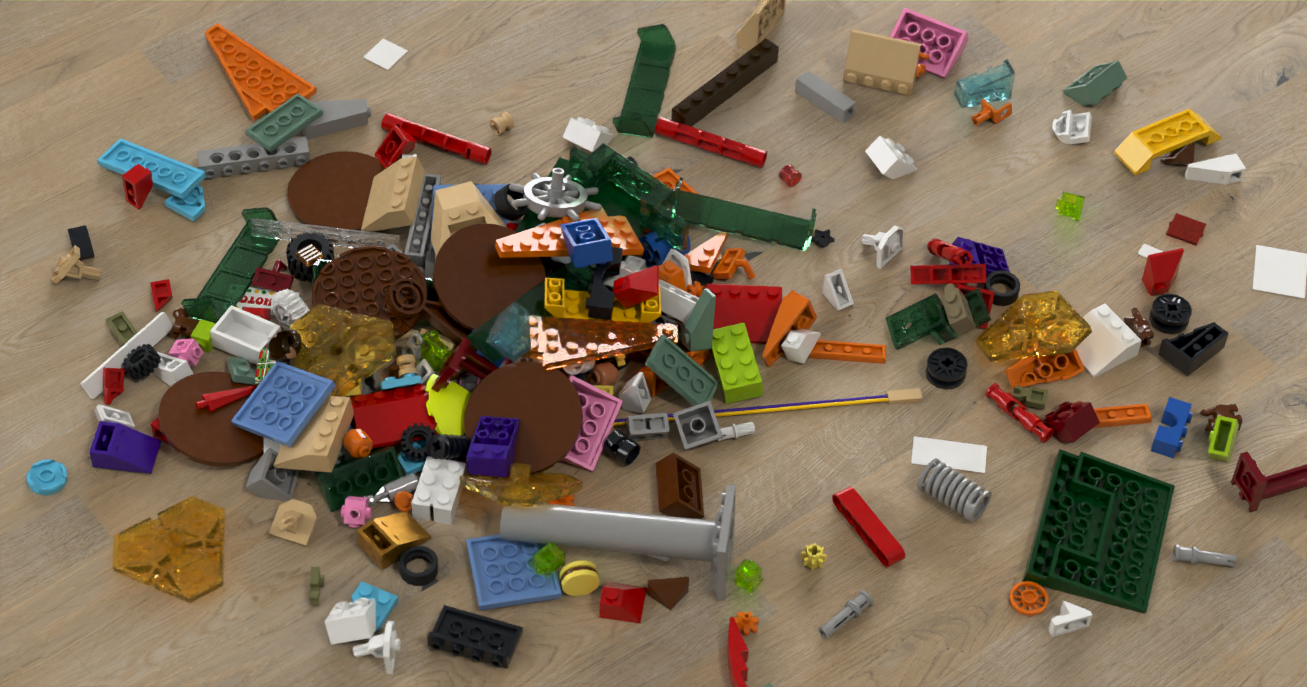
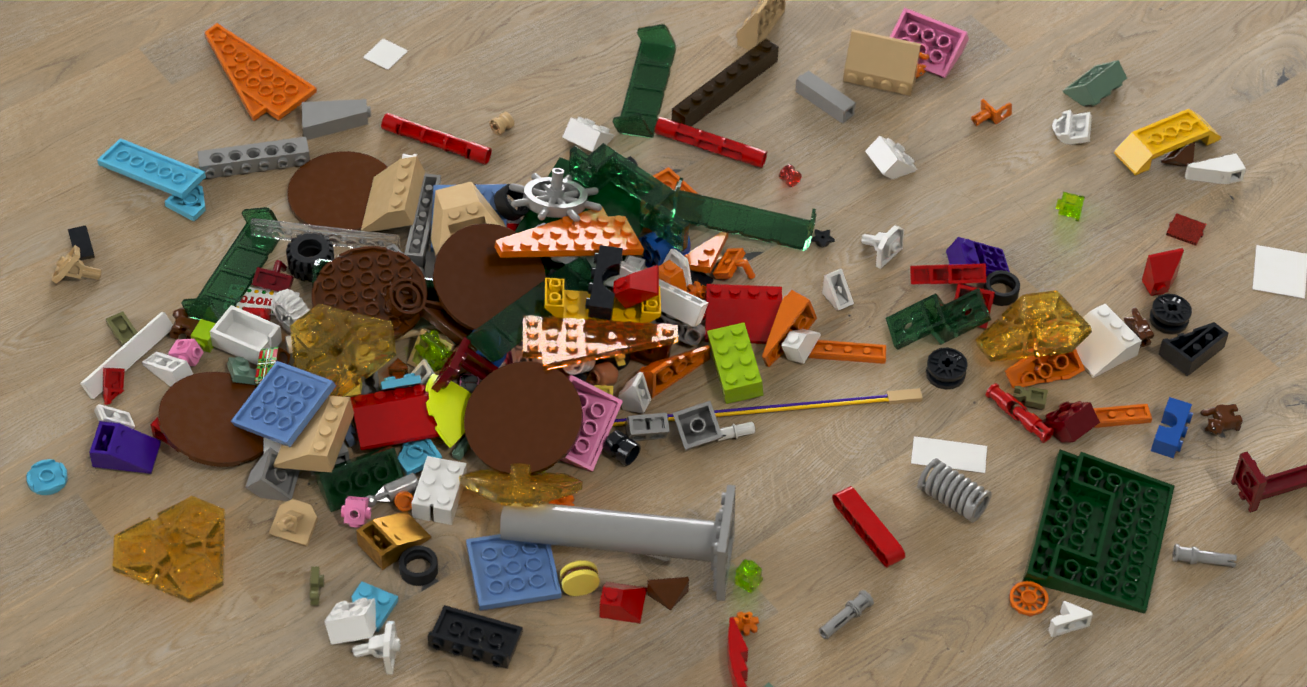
red slope [122,164,153,210] -> none
black tyre [123,344,161,380] -> none
red slope [150,279,173,312] -> none
red bar [195,385,256,412] -> none
sand green tile [245,93,323,152] -> none
dark brown hair [268,329,302,362] -> none
clear orange tile [296,243,323,267] -> none
orange head [343,429,373,458] -> none
red slope [375,125,417,169] -> none
tan wheel [396,354,418,378] -> none
black tyre [401,423,435,462] -> none
light grey piece [402,332,423,365] -> none
black piece [428,434,471,461] -> none
dark purple slope [466,416,520,477] -> none
clear light blue wedge [485,301,531,362] -> none
clear neon green brick [533,541,565,577] -> none
blue slope [560,218,613,268] -> none
sand green tile [645,334,720,406] -> none
reddish brown slope [656,452,704,519] -> none
sand green slope [681,288,716,351] -> none
light yellow gear [801,543,827,570] -> none
red piece [927,238,973,267] -> none
dark tan brick [941,284,976,336] -> none
clear light blue wedge [954,59,1015,108] -> none
white sticker [1138,244,1163,258] -> none
lime brick [1208,415,1239,462] -> none

